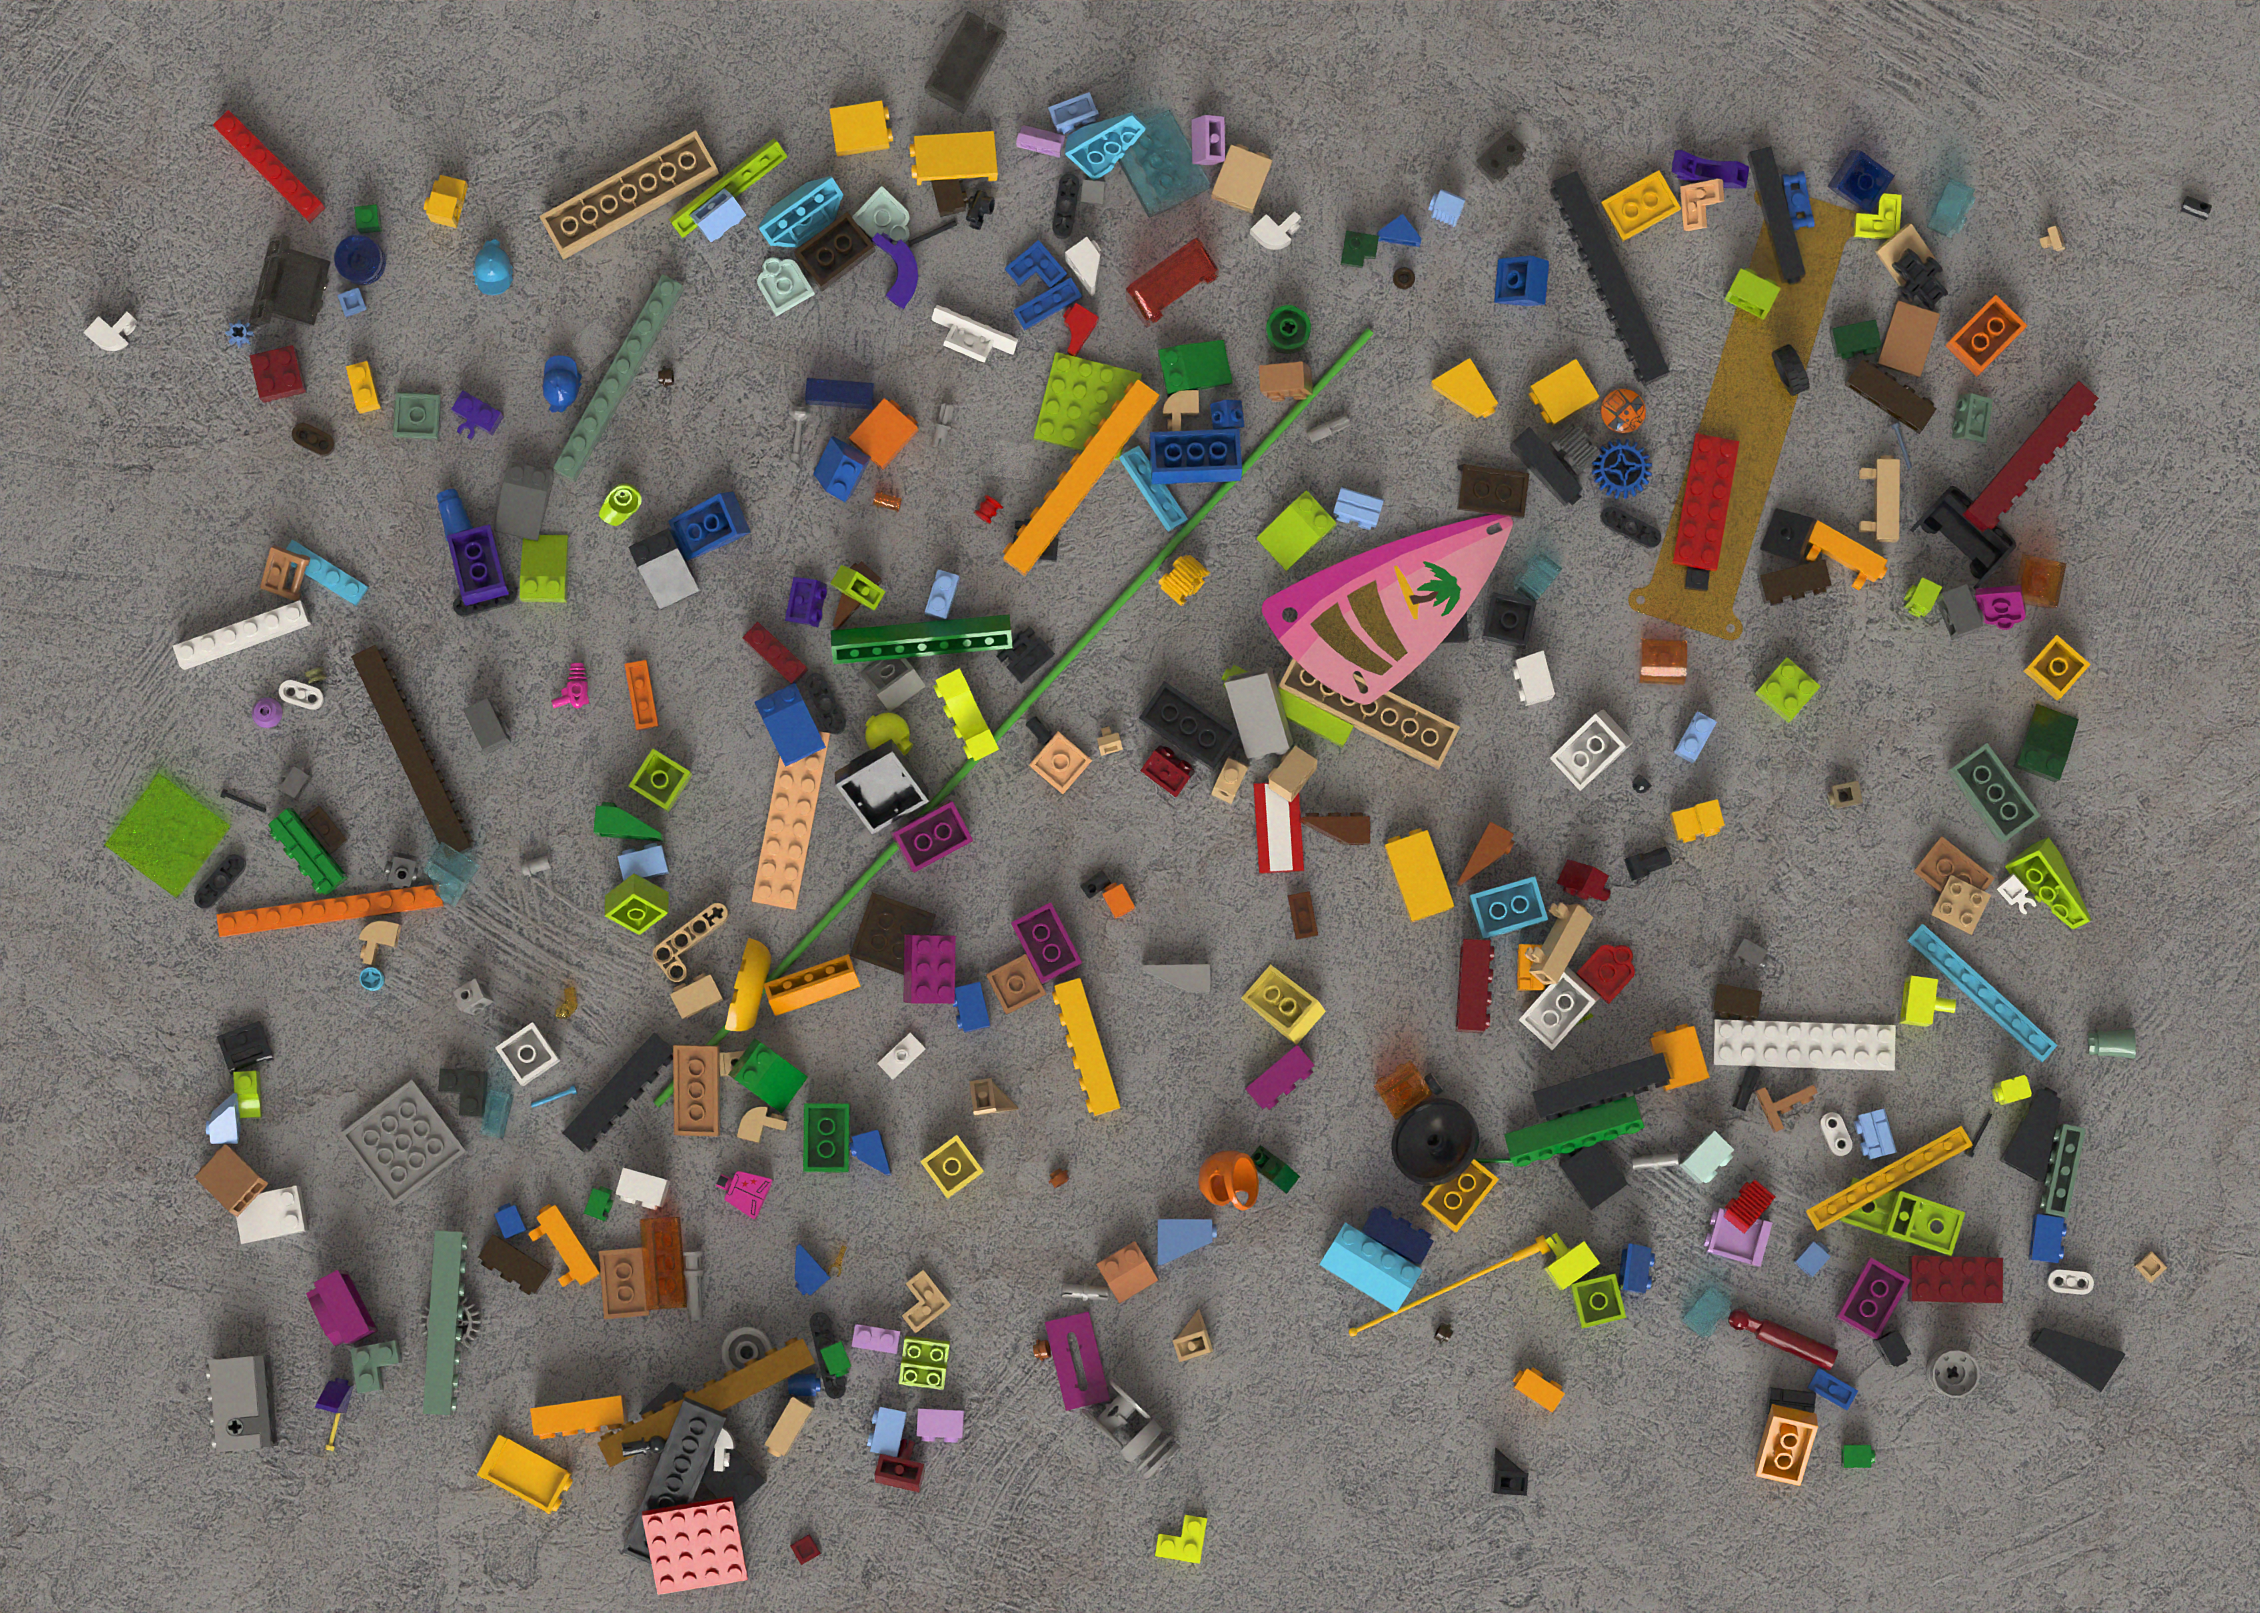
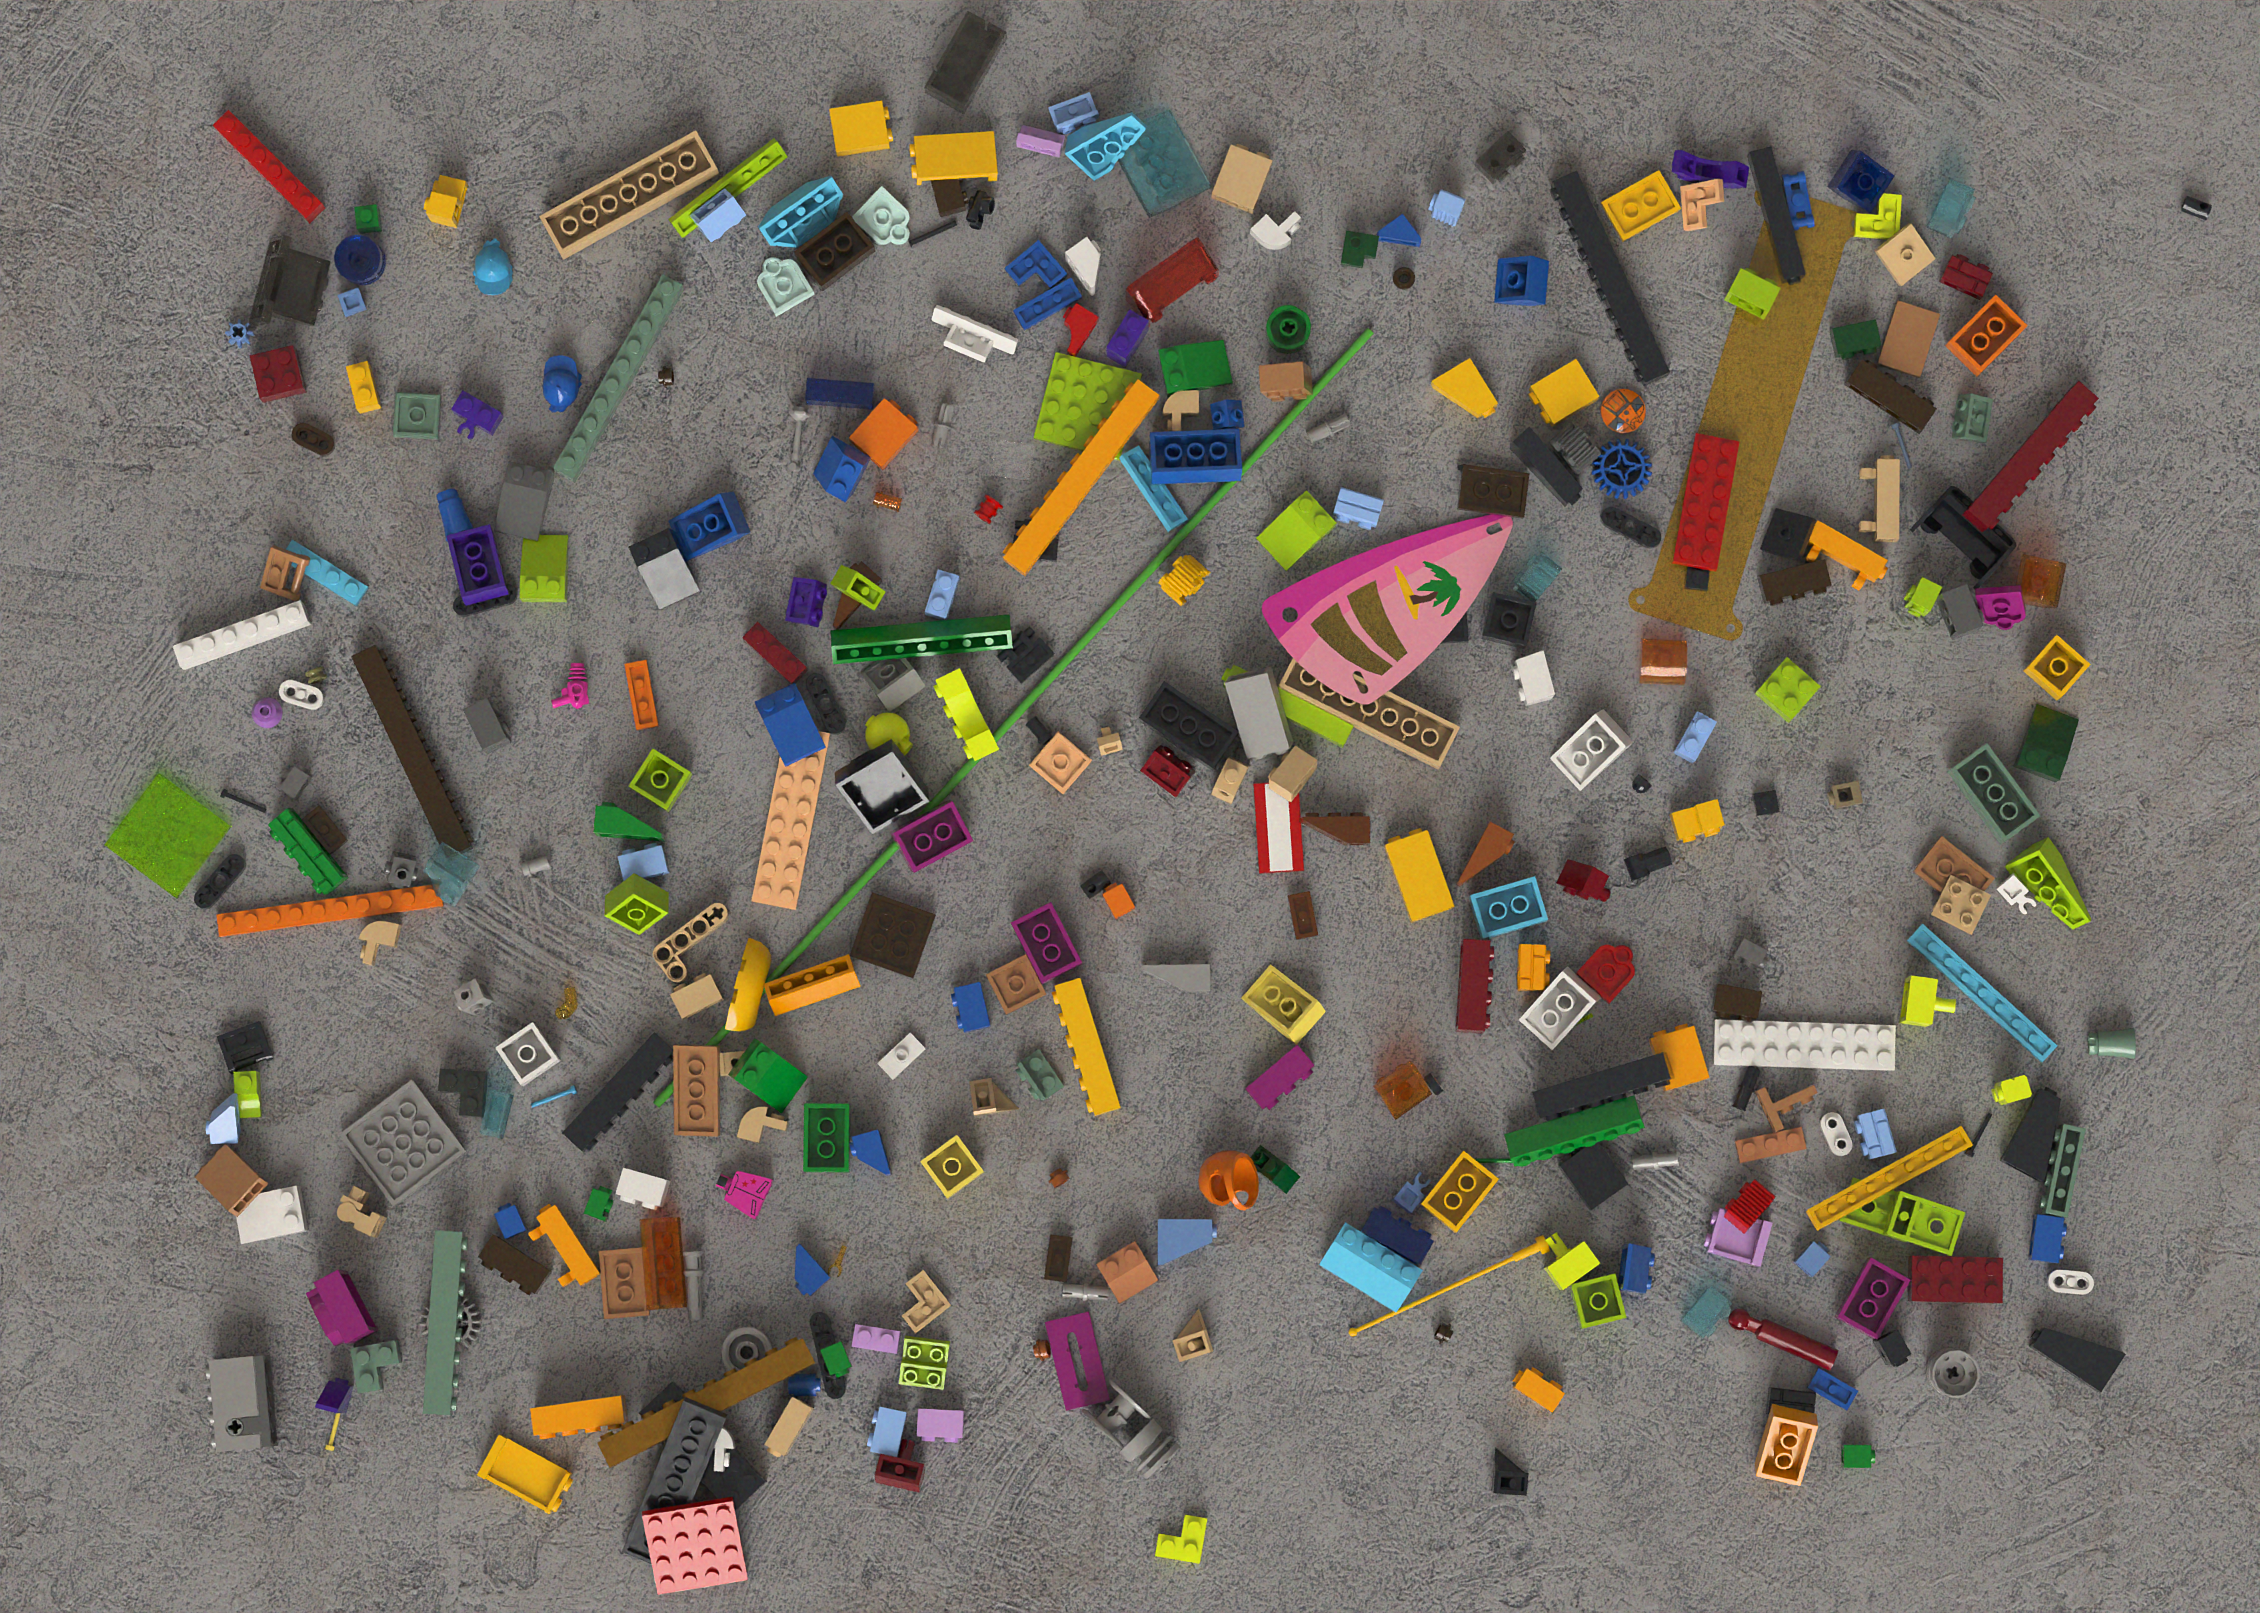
white brick [83,312,137,351] -> none
medium azure wheel [359,967,385,991] -> none
lime cap [599,483,641,526] -> none
black pin [621,1435,666,1457] -> none
dark red tile [790,1534,821,1565] -> none
dark purple arch [871,232,918,310] -> none
magenta brick [903,934,956,1004] -> none
black beam [1052,174,1079,239] -> none
light grey tile [1081,180,1105,205] -> none
lavender brick [1192,115,1225,165] -> none
black dish [1391,1098,1479,1186] -> none
tan brick [1524,902,1593,984] -> none
light aqua brick [1679,1131,1734,1184] -> none
black tyre [1772,344,1810,396] -> none
black axle [1892,248,1948,310] -> none
tan tile [2039,226,2066,252] -> none
tan tile [2134,1251,2167,1283] -> none
none -> tan hips [337,1186,387,1238]
none -> sand green bracket [1015,1049,1064,1102]
none -> dark brown plate [1044,1234,1073,1283]
none -> dark purple brick [1106,309,1149,368]
none -> medium blue plate [1392,1172,1431,1214]
none -> nougat plate [1734,1127,1807,1163]
none -> black plate [1752,790,1779,817]
none -> dark red brick [1939,254,1993,300]

